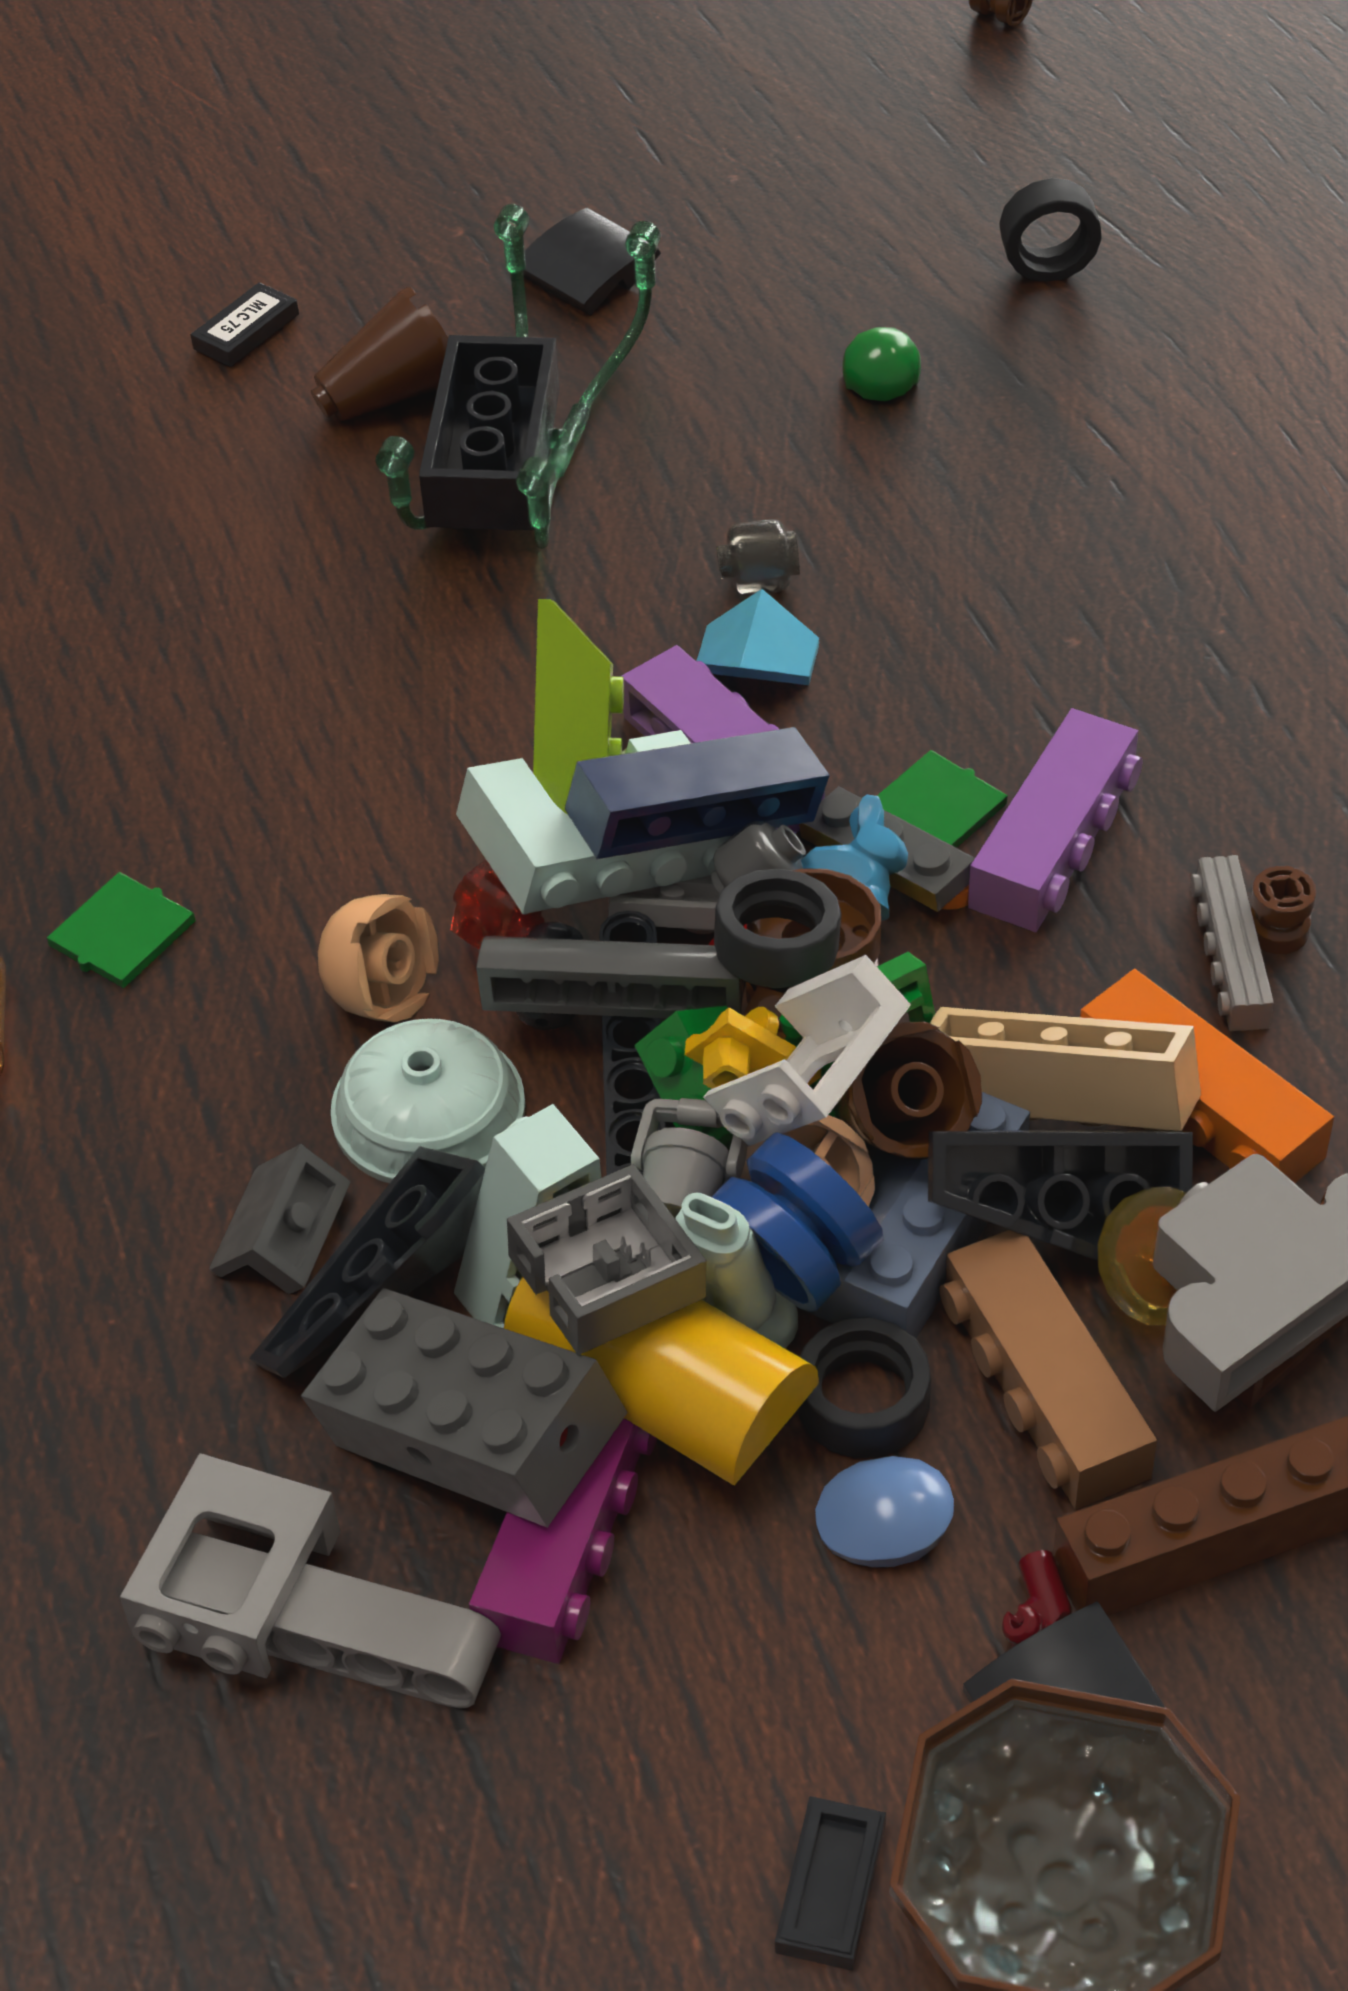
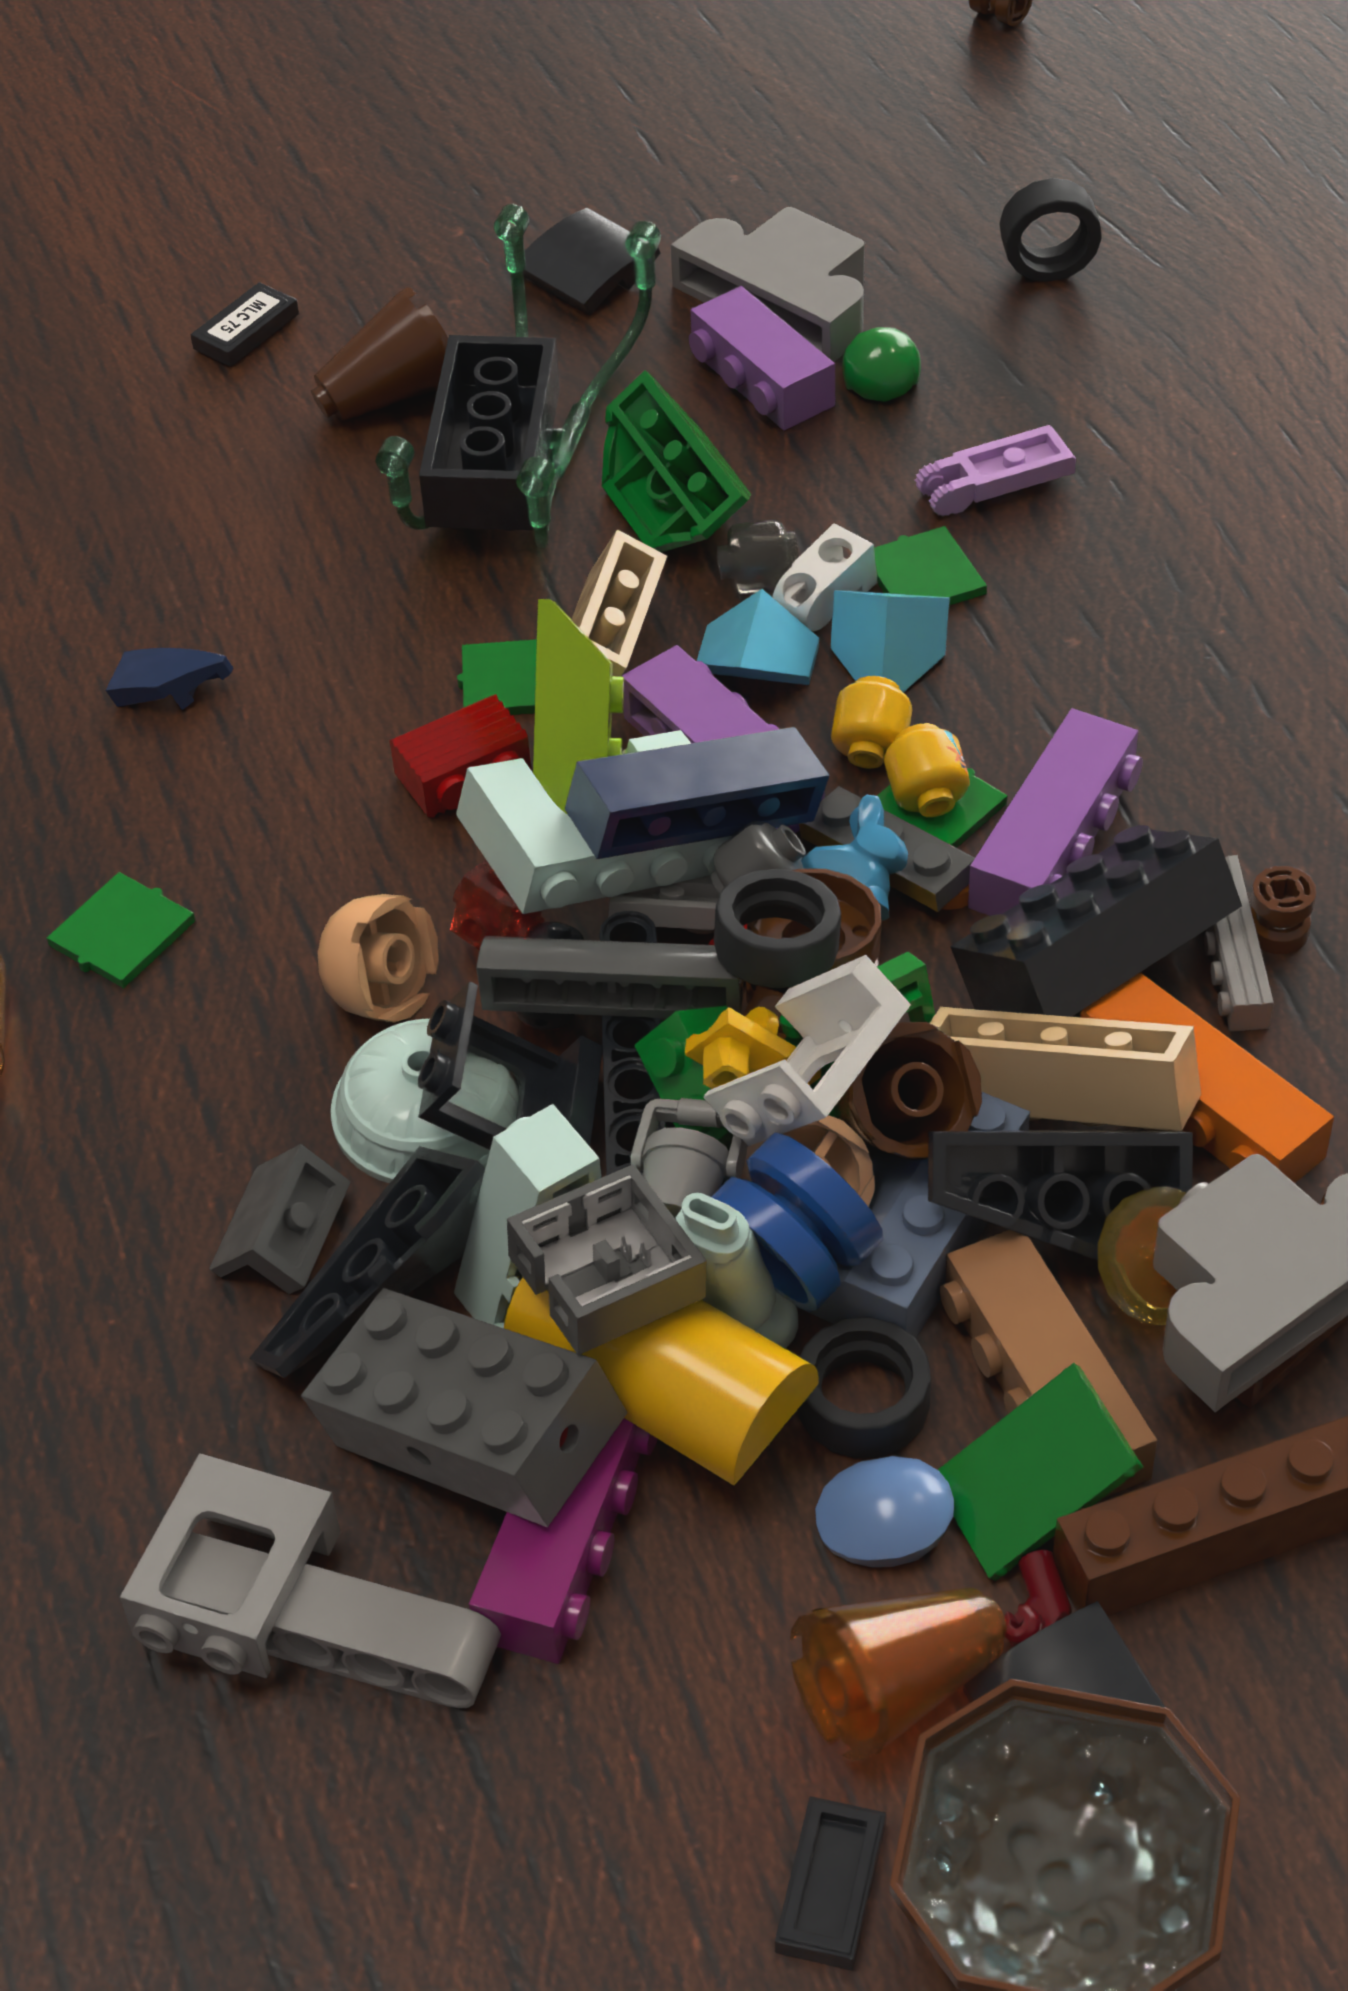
none -> dark blue slope [105,648,234,710]
none -> red brick [389,694,532,818]
none -> black window [418,981,603,1150]
none -> green piece [457,639,537,715]
none -> tan brick [571,529,667,677]
none -> green wedge [602,370,752,552]
none -> light grey brick [671,207,865,362]
none -> medium lavender brick [689,286,835,430]
none -> white leg [772,523,878,632]
none -> clear orange cone [790,1587,1007,1761]
none -> medium azure slope [830,590,950,693]
none -> yellow head [831,676,912,769]
none -> green piece [874,526,987,609]
none -> yellow head [884,723,970,817]
none -> lavender hinge [915,425,1076,517]
none -> green piece [938,1363,1143,1581]
none -> black brick [950,825,1242,1017]

